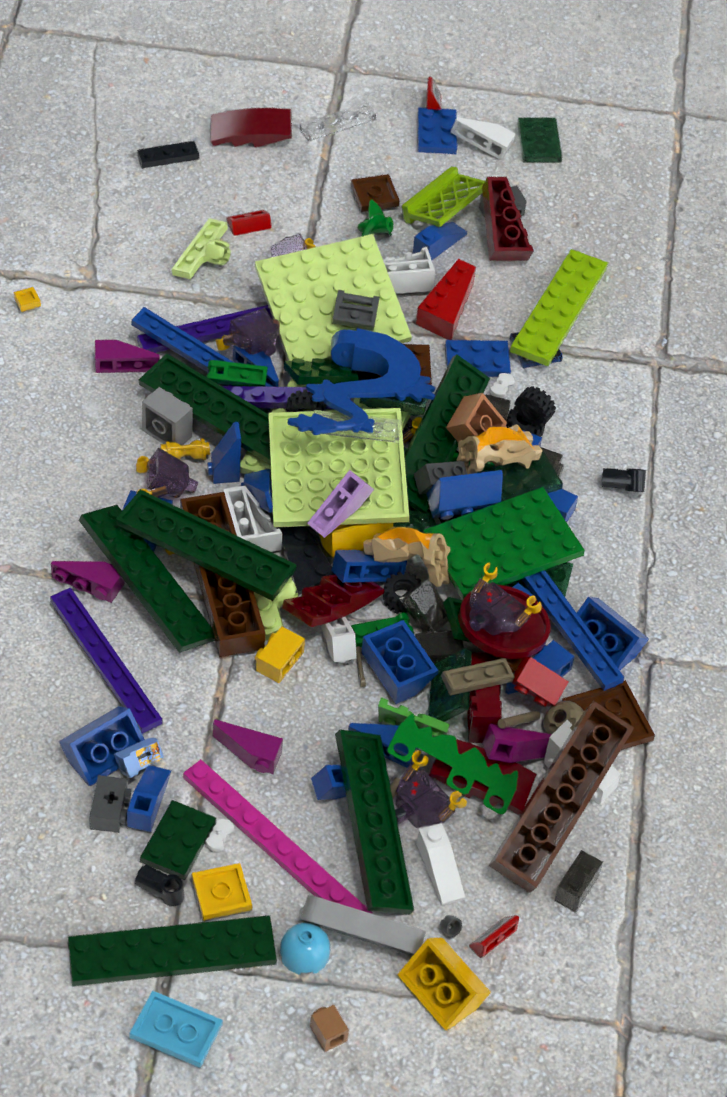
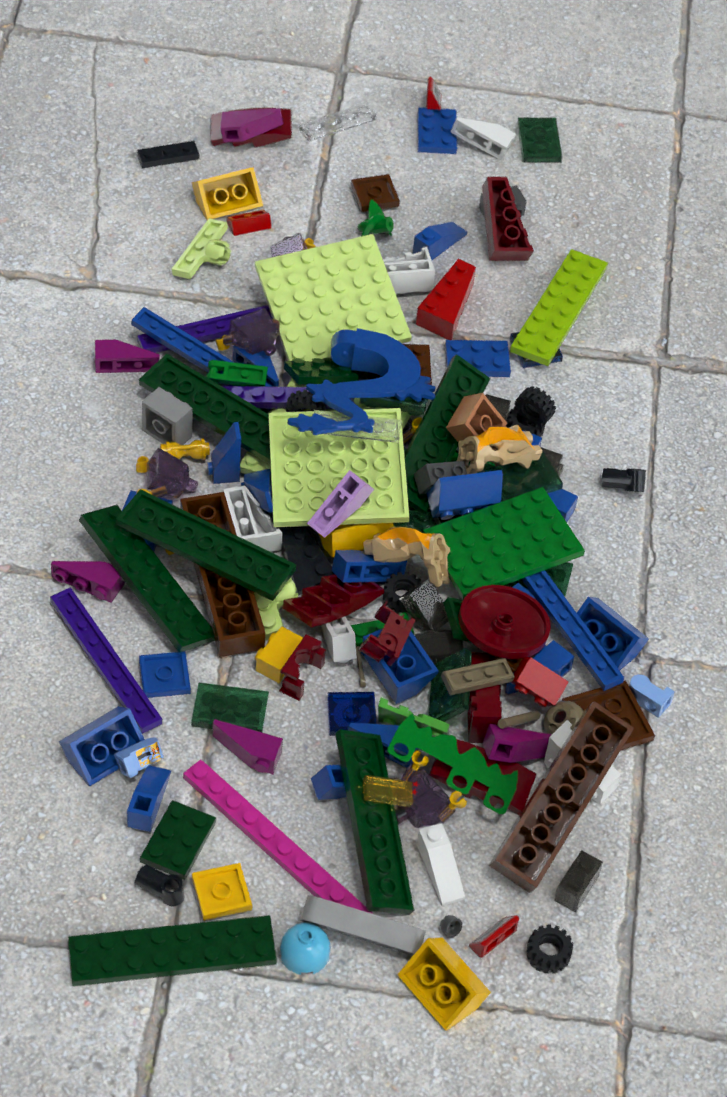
yellow plate [14,287,41,312] -> none
dark grey brick [90,775,131,833] -> none
medium azure plate [129,990,223,1068] -> none
white piece [205,819,235,852] -> none
medium nougat brick [310,1004,349,1052] -> none
dark grey plate [332,290,380,331] -> none
lime fence [401,166,485,227] -> none
clear purple torso [469,563,542,635] -> none
white piece [490,373,515,399] -> none
none -> blue tile [139,651,191,698]
none -> yellow slope [191,167,263,220]
none -> clear green plate [191,682,269,733]
none -> magenta slope [220,108,283,143]
none -> dark red piece [279,634,326,701]
none -> clear blue tile [327,692,377,736]
none -> dark red piece [358,601,416,666]
none -> clear yellow tile [363,775,413,807]
none -> black tyre [526,924,573,974]
none -> light blue leg [629,674,675,718]

